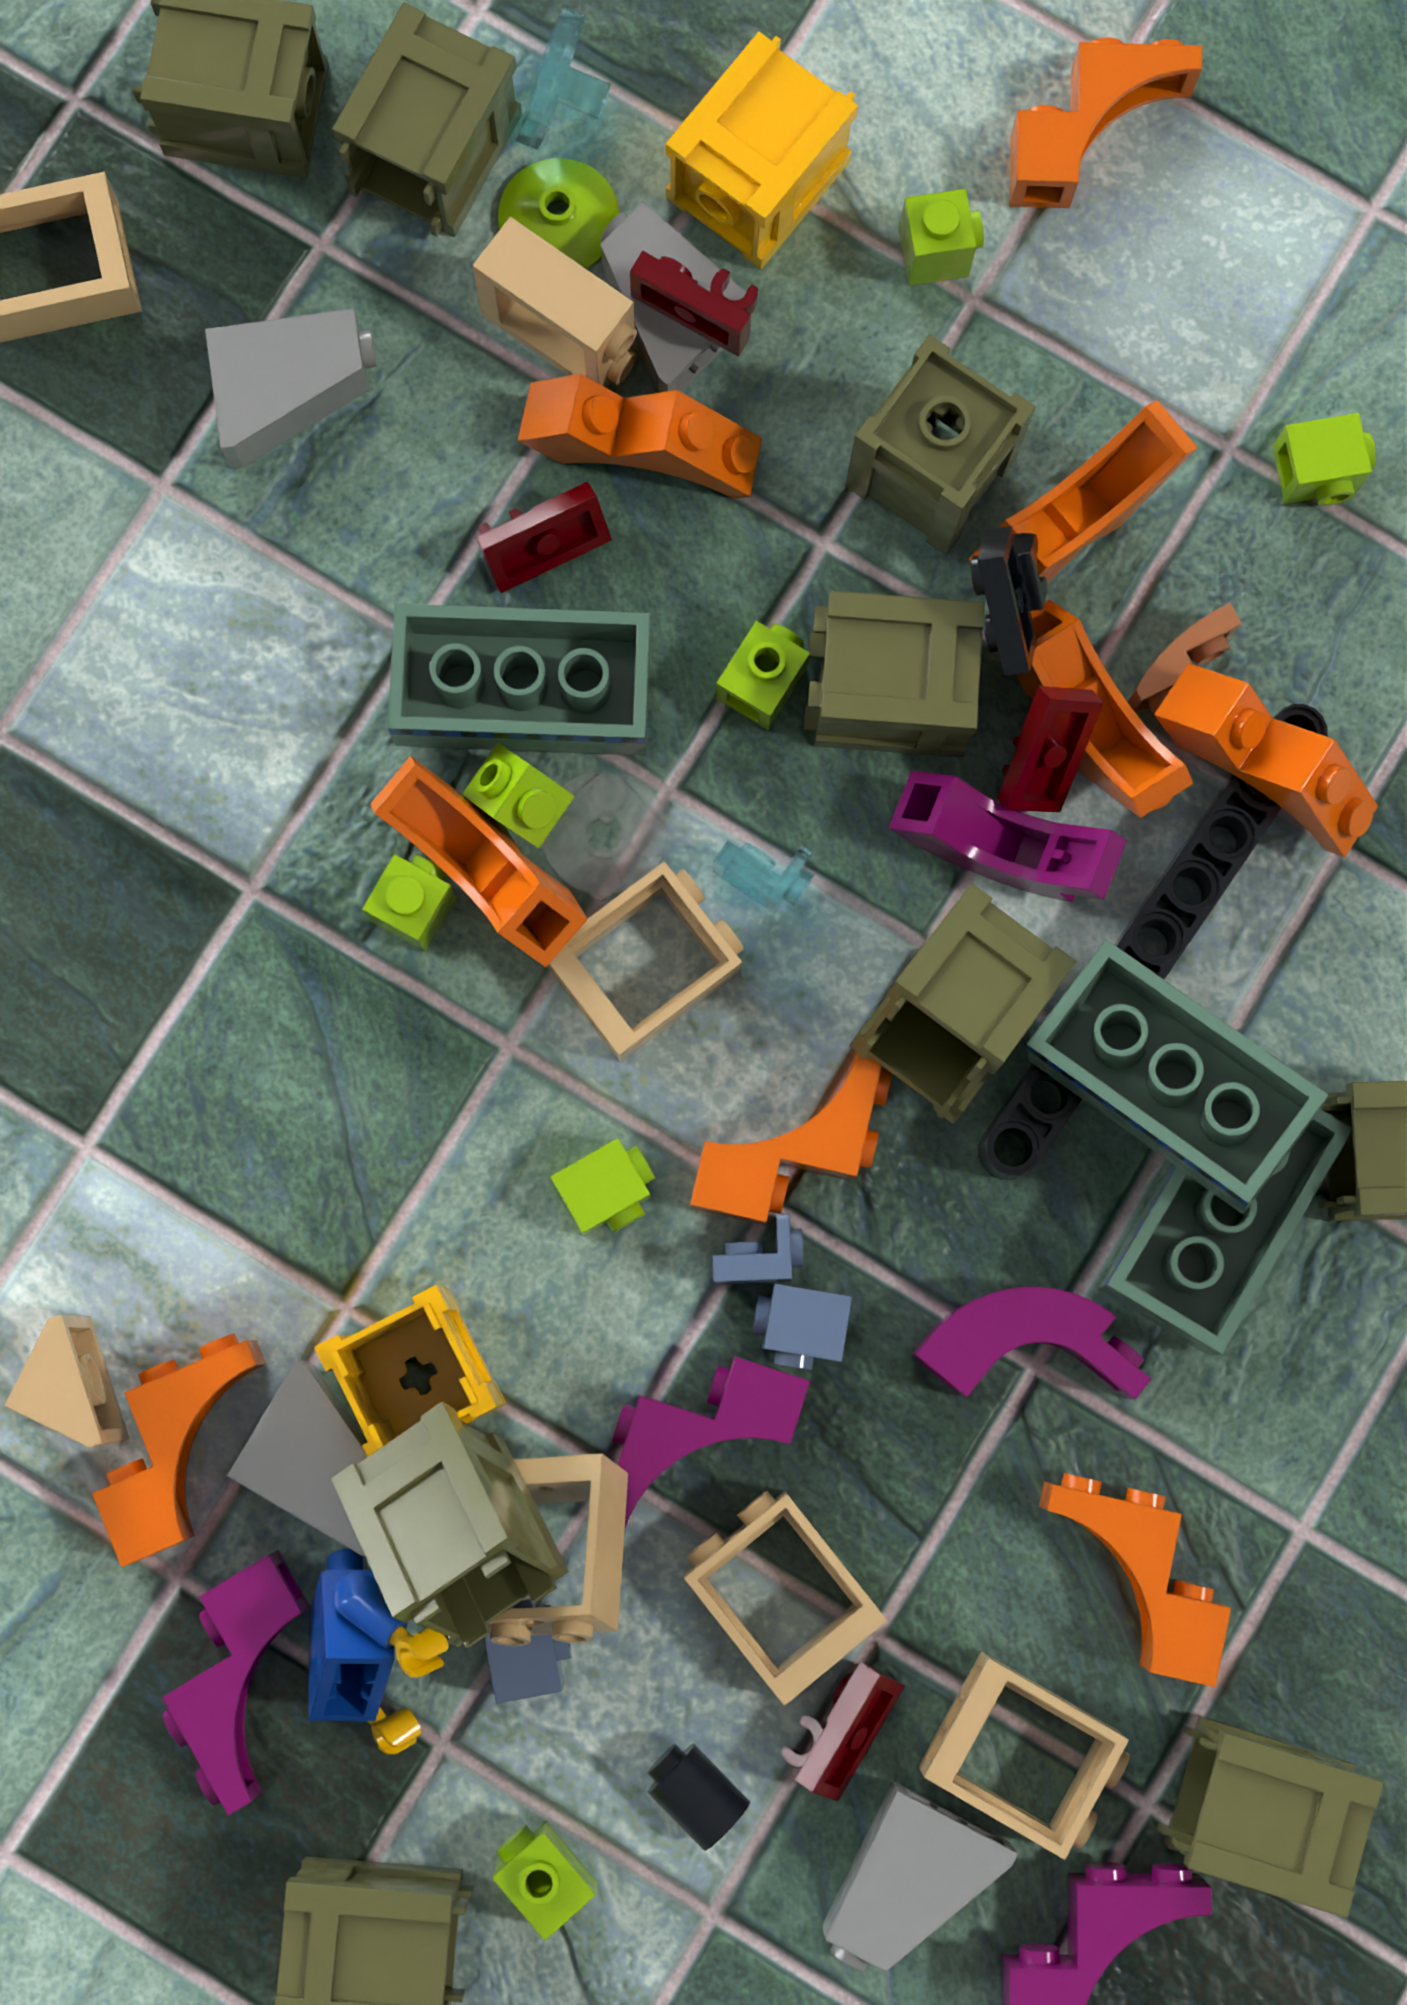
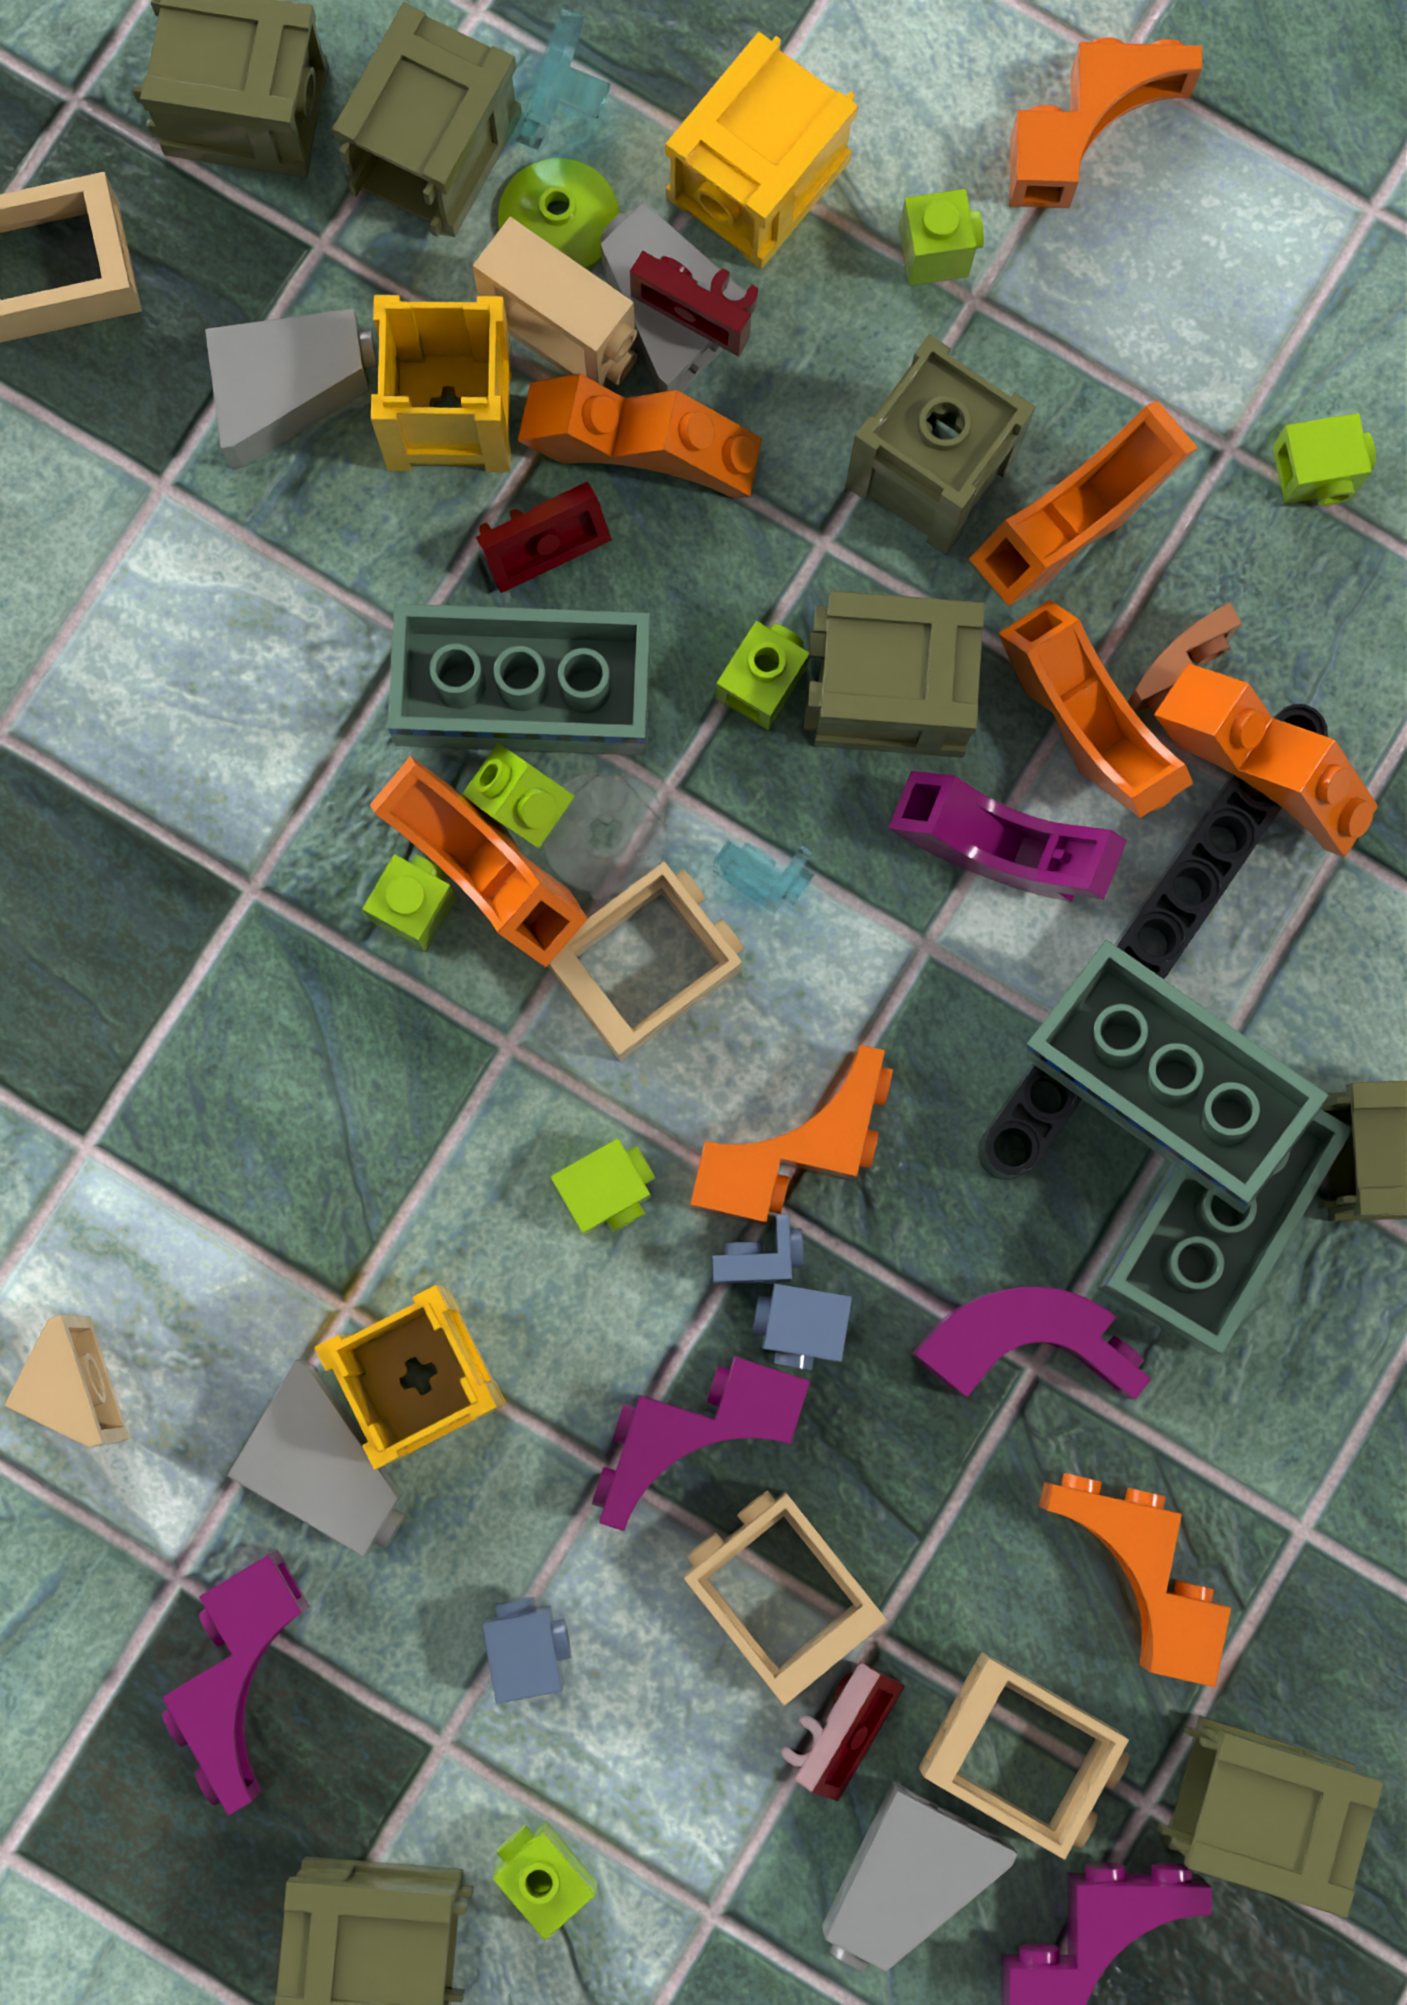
orange arch [92,1333,266,1568] -> none
blue torso [308,1549,449,1755] -> none
container [331,1402,569,1648] -> none
tan window [486,1453,628,1646] -> none
black brick [647,1744,750,1851] -> none
olive container [849,883,1077,1124] -> none
black plate [971,526,1047,676] -> none
dark red plate [997,686,1104,813] -> none
none -> yellow container [371,295,513,472]

